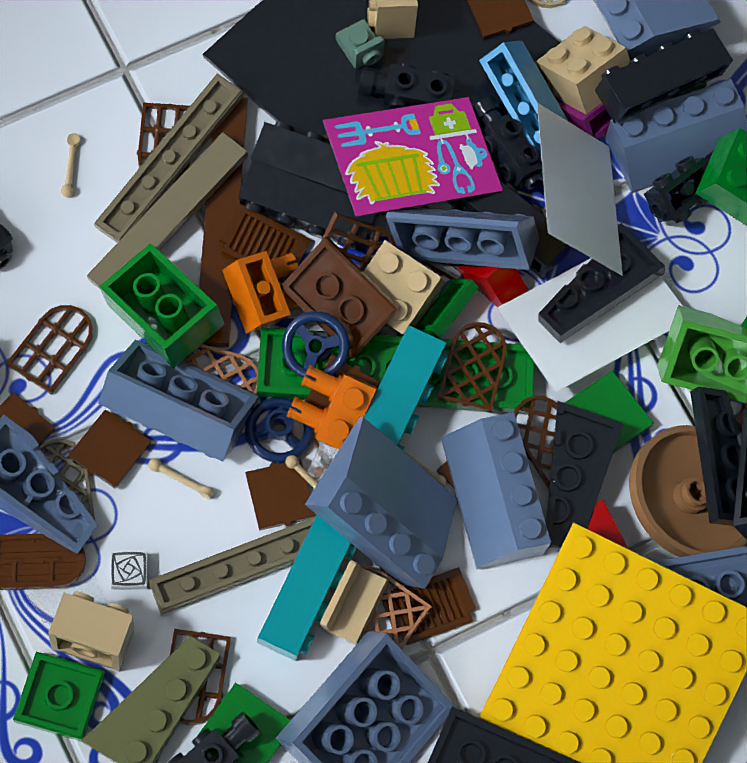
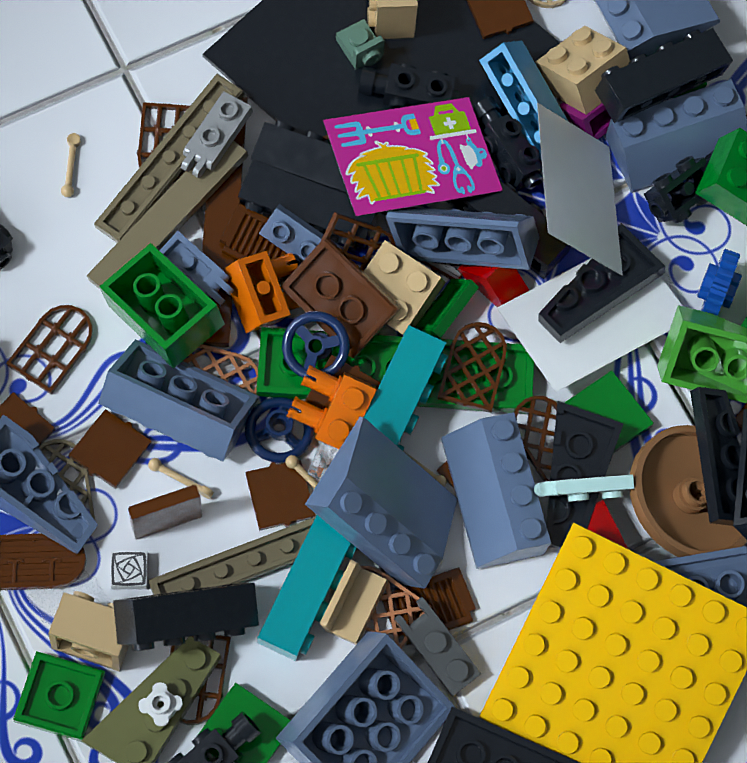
none -> black brick [113,583,259,651]
none -> tile [128,485,202,540]
none -> white plate [138,682,183,727]
none -> sand blue hinge [159,231,235,306]
none -> light grey hinge [181,91,253,178]
none -> sand blue hinge [259,204,341,263]
none -> dark grey hinge [394,597,481,696]
none -> light aqua hinge [534,475,634,502]
none -> blue gear [697,249,742,316]

